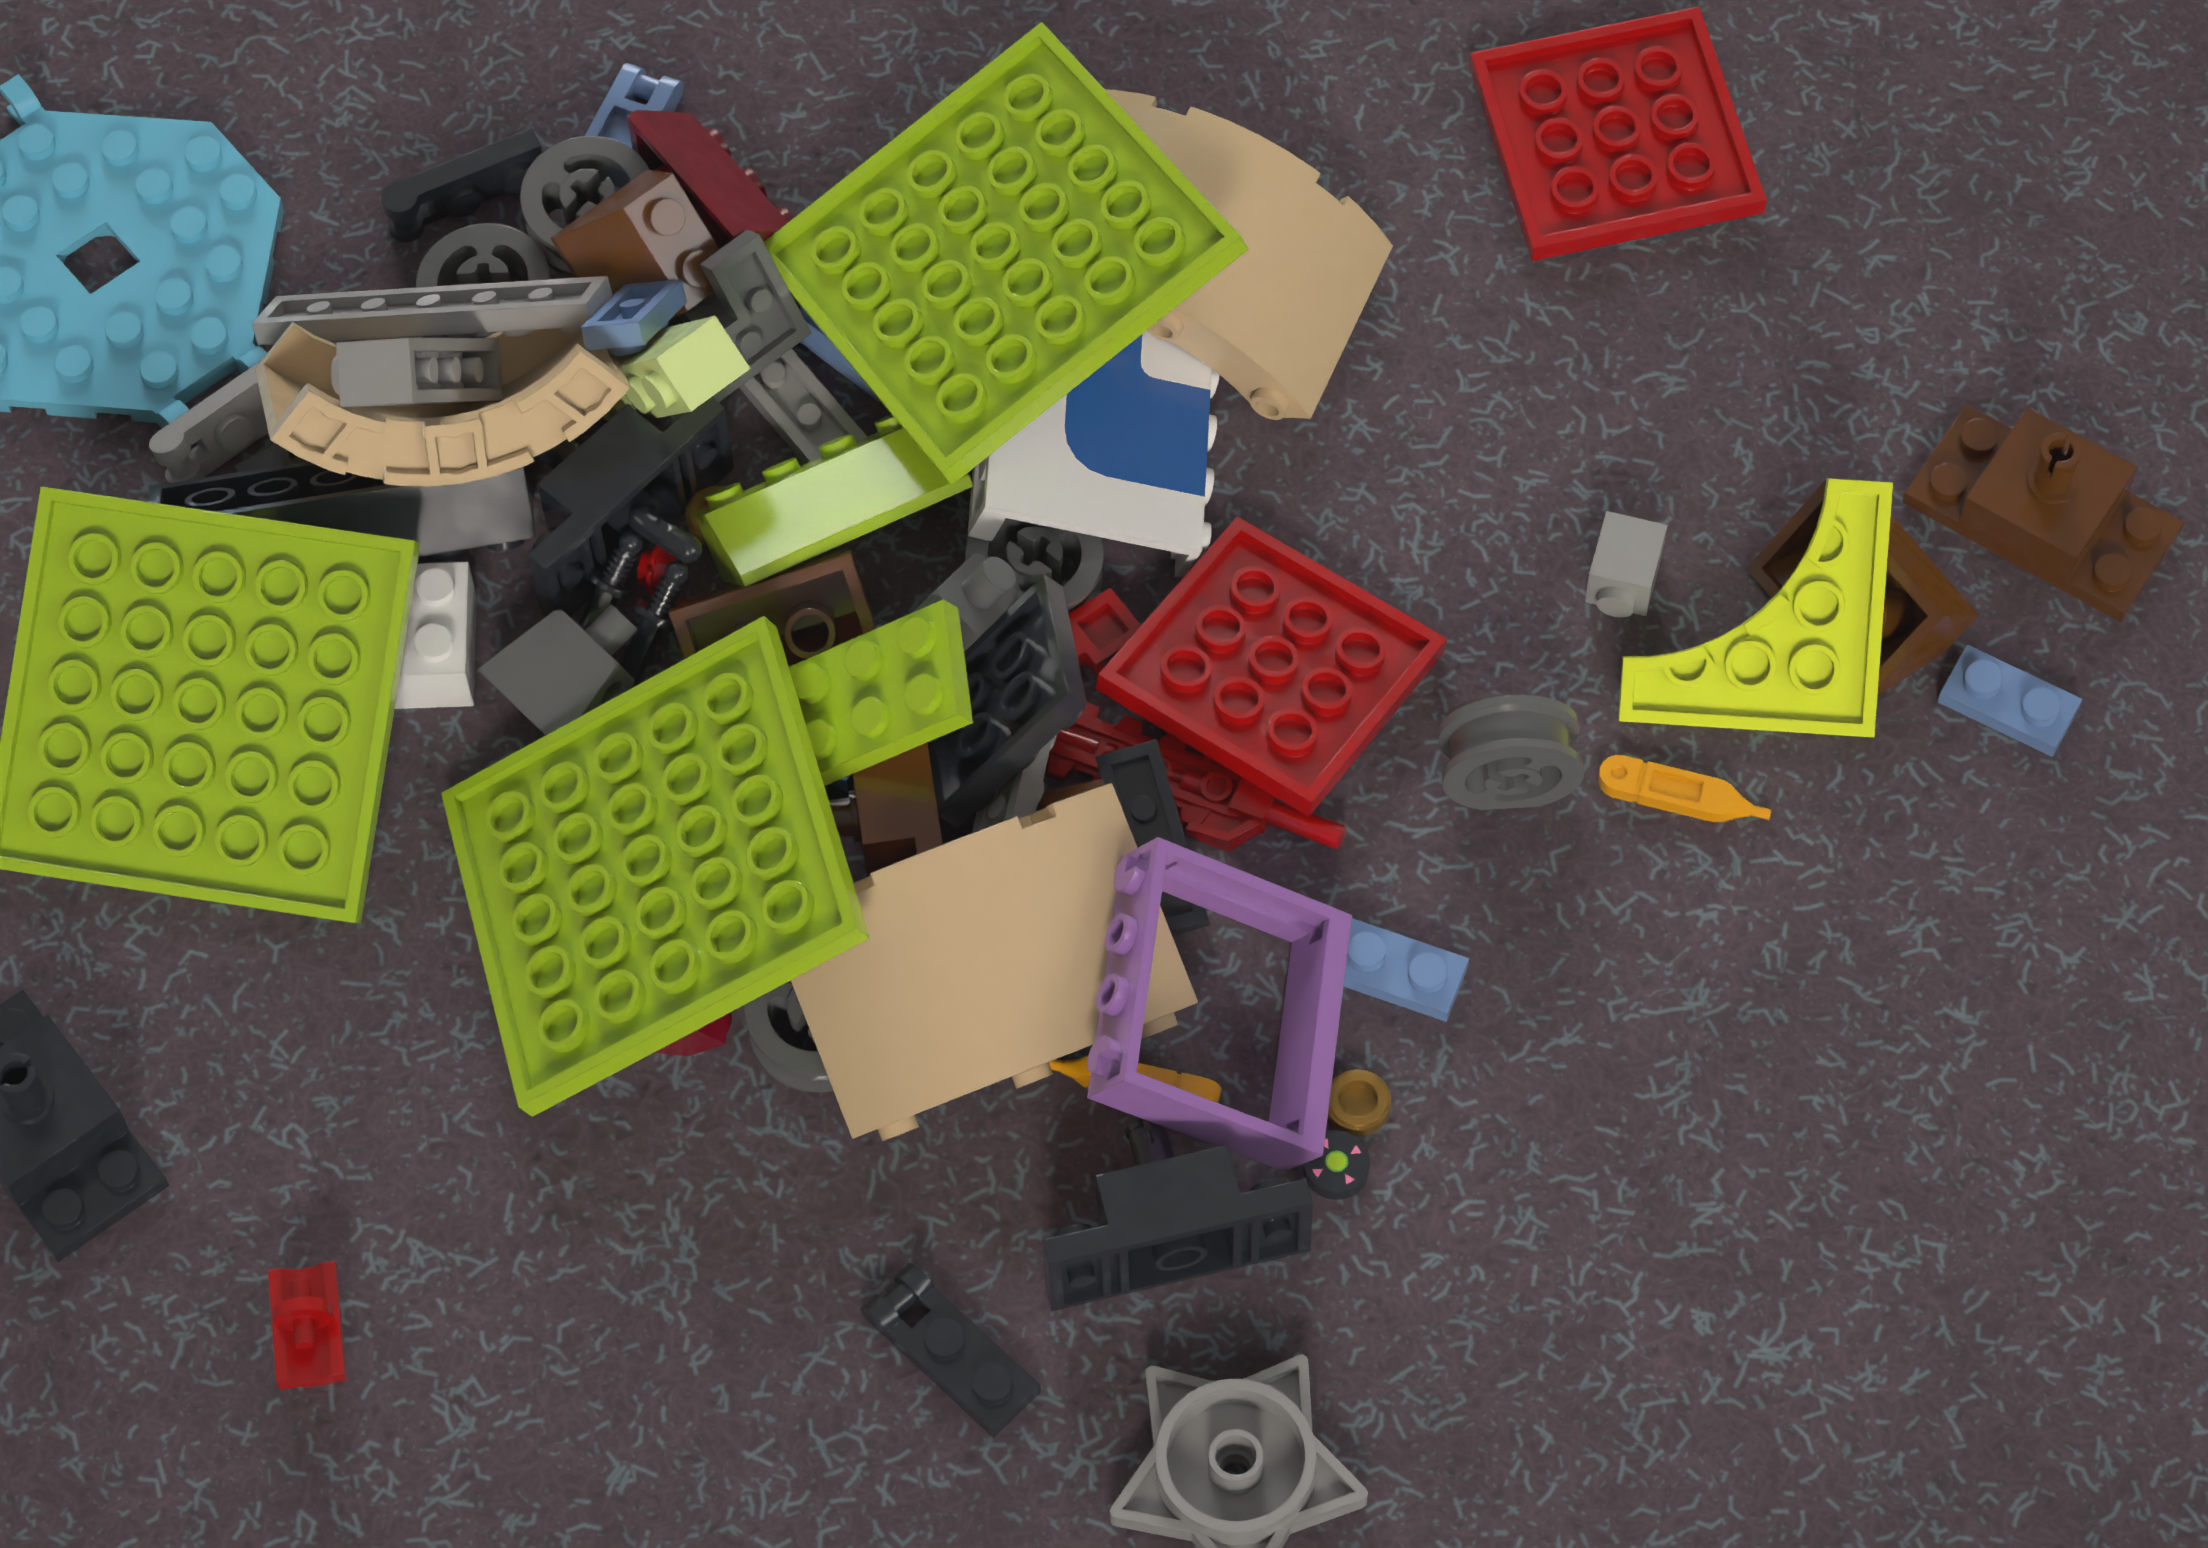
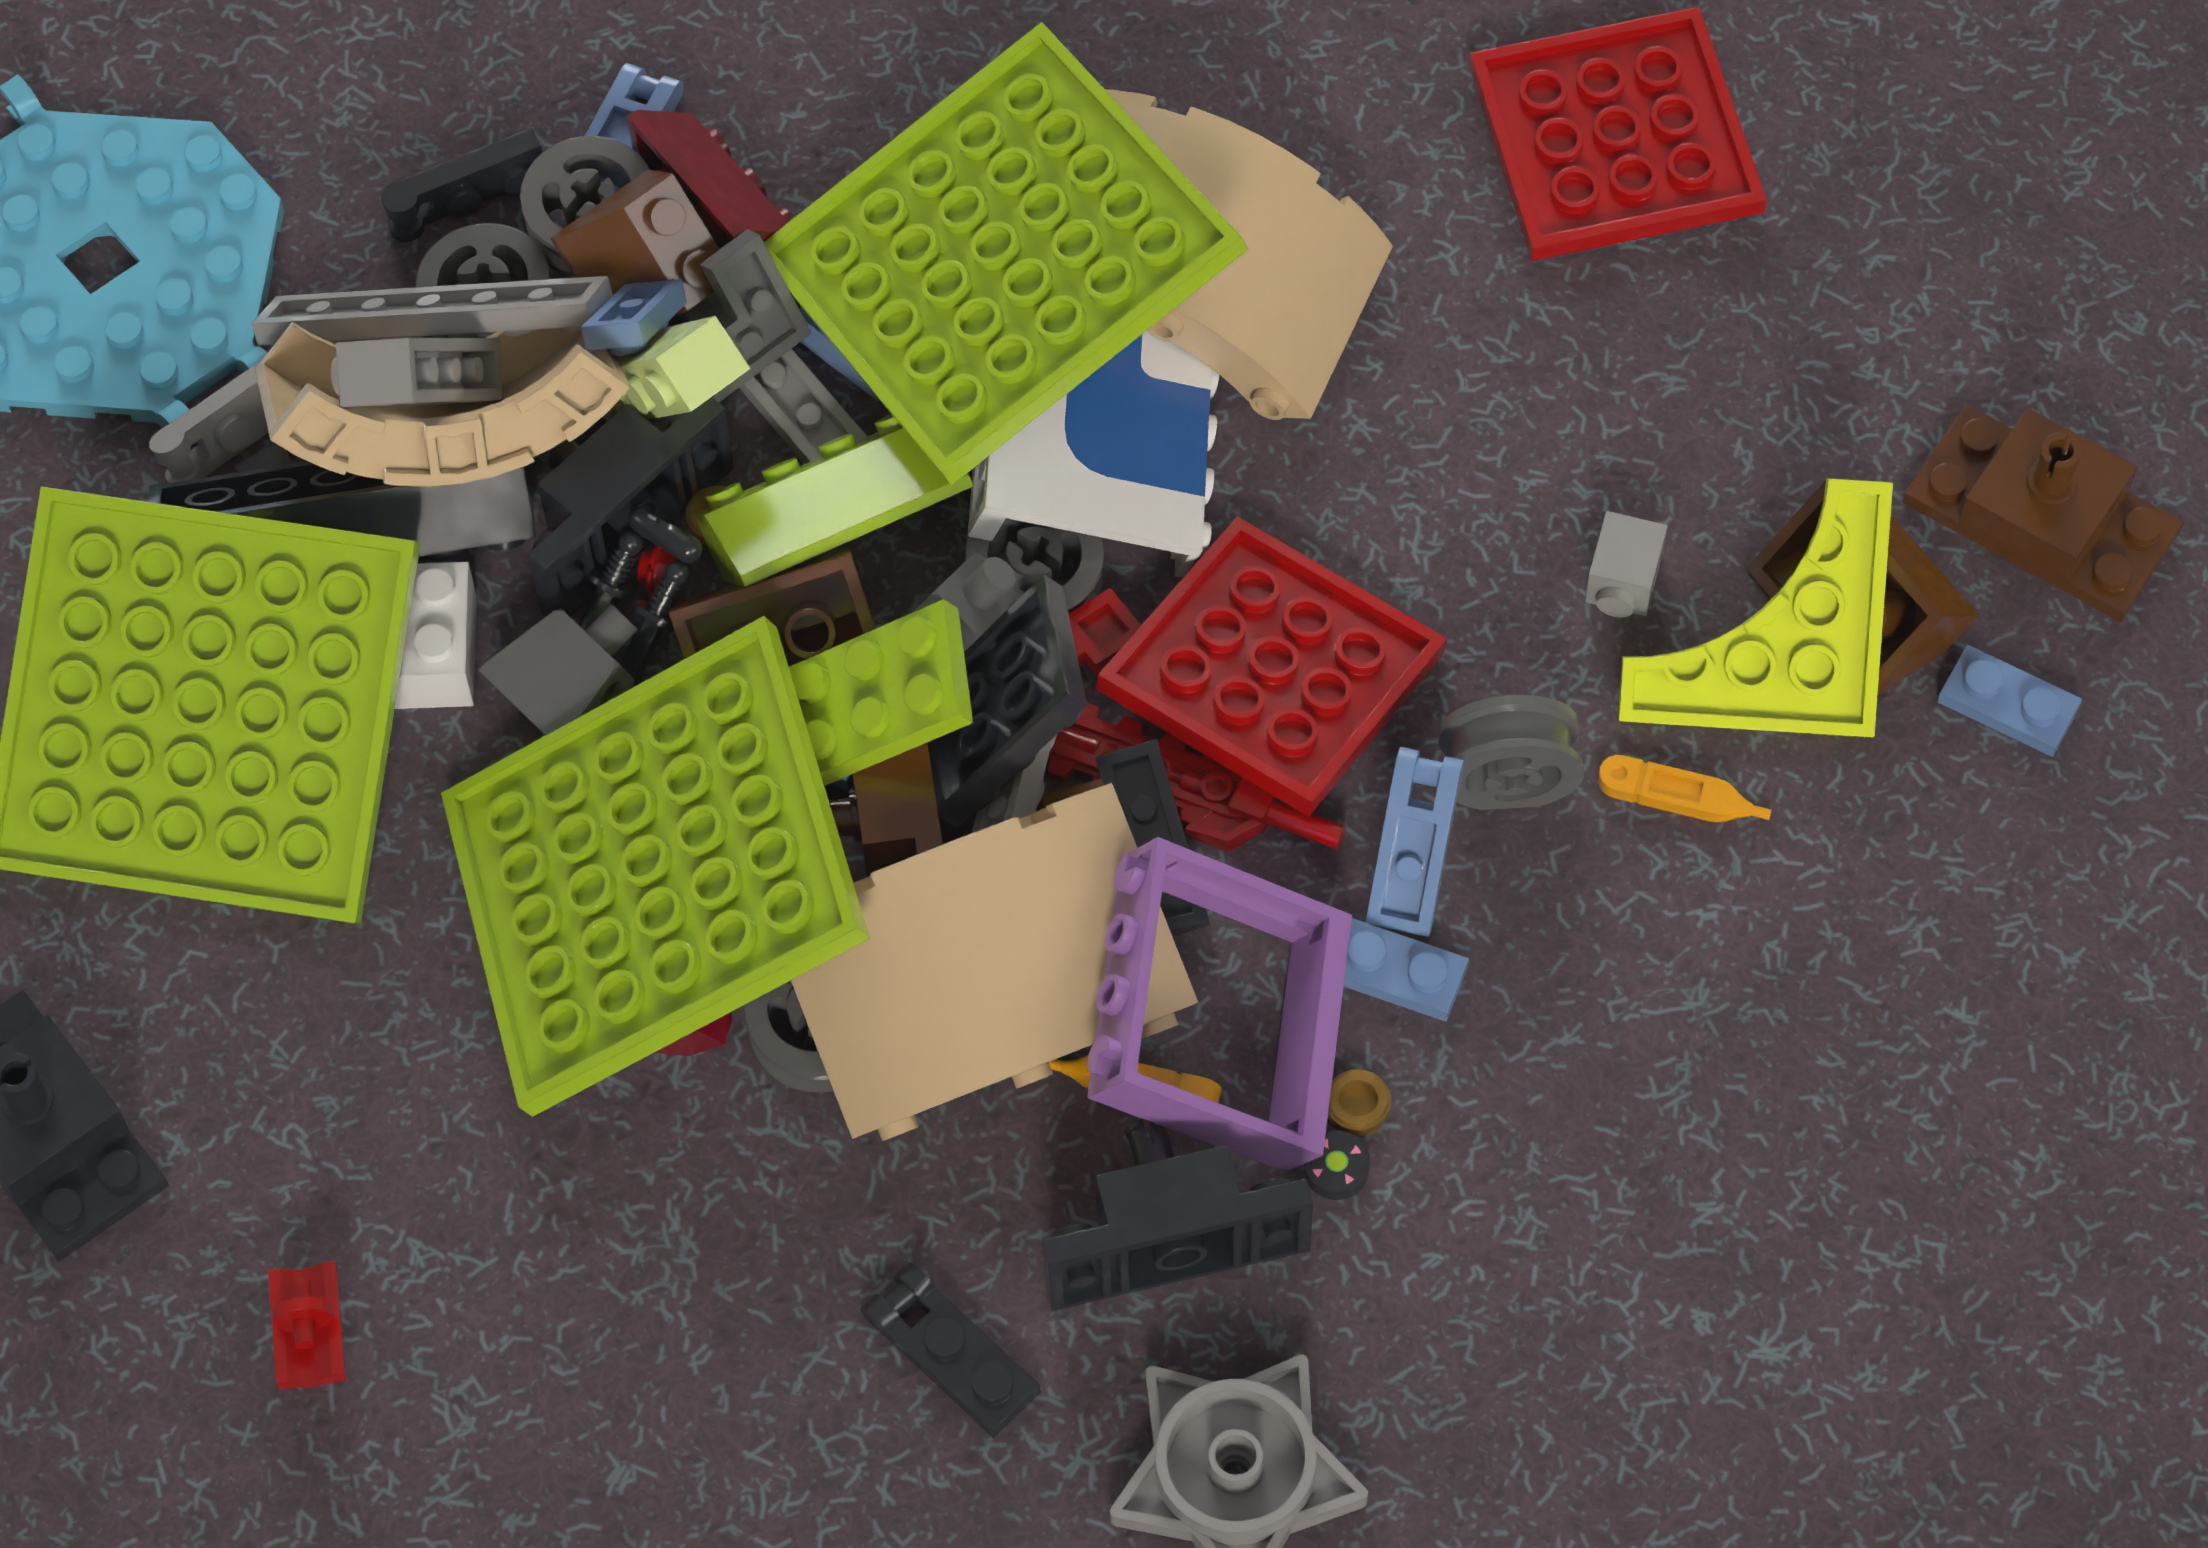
none -> medium blue plate [1365,747,1464,937]

